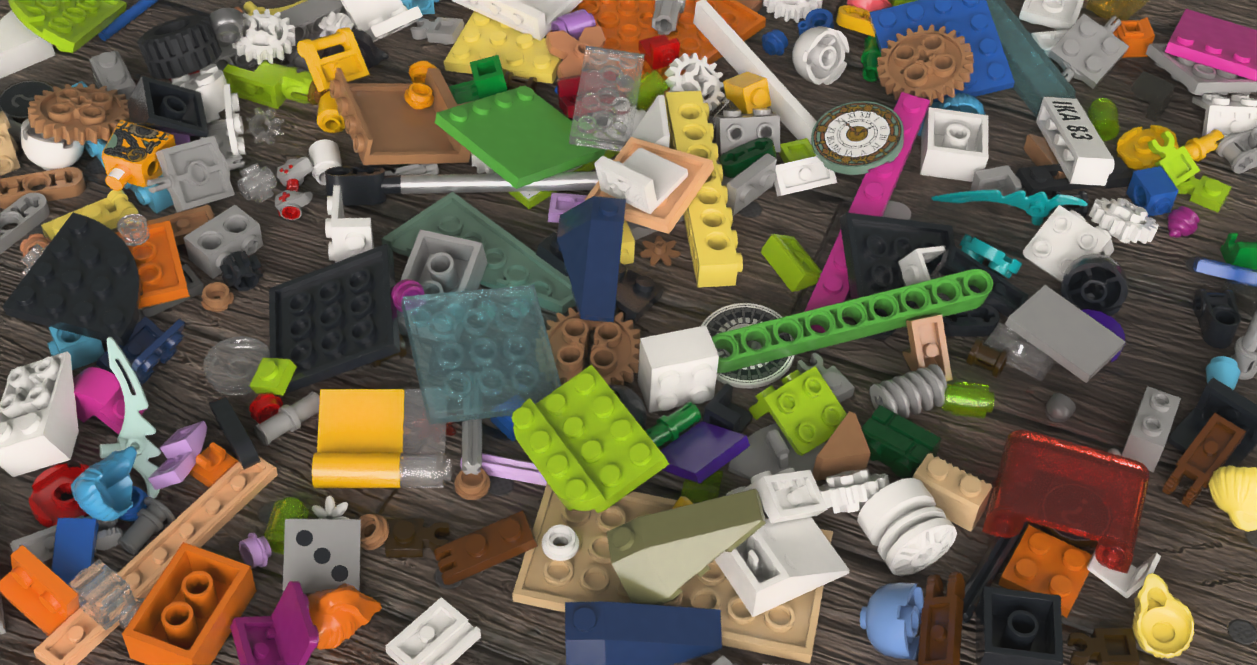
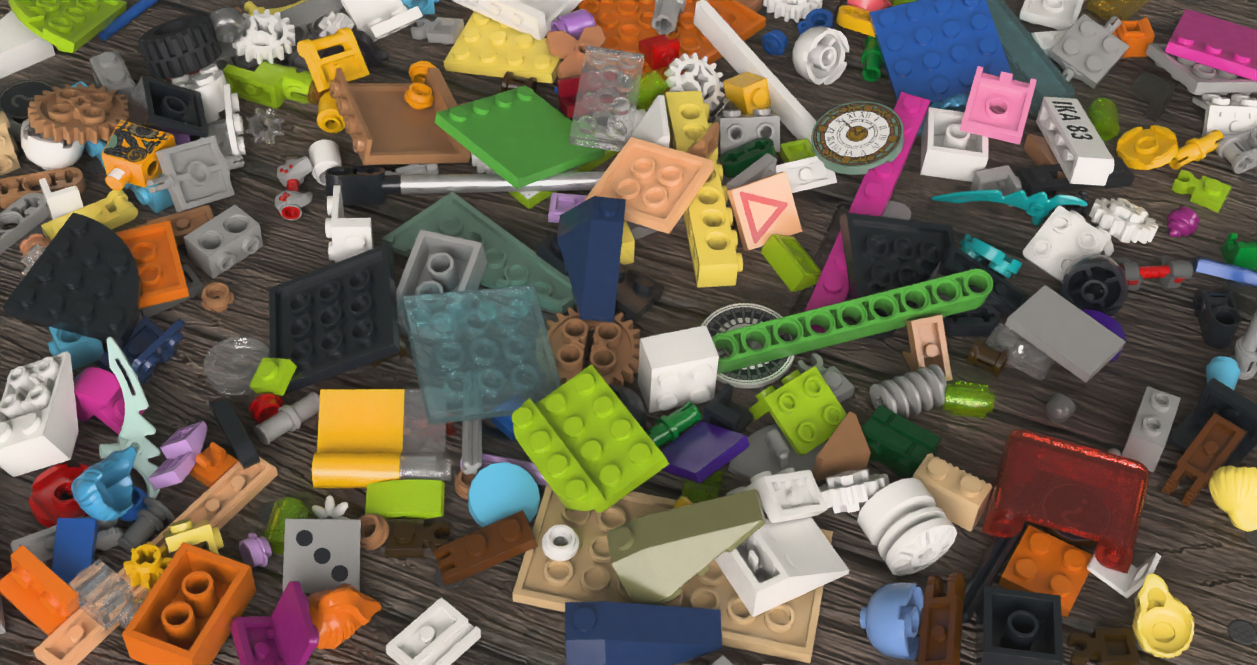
clear bush [117,214,150,246] -> none
black gear [220,251,263,291] -> none
clear gear [237,163,277,204] -> none
magenta plate [391,279,425,313] -> none
green brick [448,55,507,104] -> none
white bracket [594,148,688,214] -> none
medium nougat plant [639,236,681,266] -> none
medium nougat gear [877,24,974,106] -> none
white bracket [898,246,946,286] -> none
blue brick [1126,166,1179,217] -> none
lime plate [1148,130,1200,186] -> none
none -> white panel [39,178,83,220]
none -> yellow gear [123,542,172,591]
none -> light yellow bracket [163,519,224,555]
none -> lime slope [365,479,445,520]
none -> medium azure tile [468,462,540,528]
none -> medium nougat slope [686,122,720,159]
none -> light nougat tile [727,172,802,251]
none -> bright pink bracket [960,66,1037,145]
none -> dark grey piece [1117,255,1193,290]

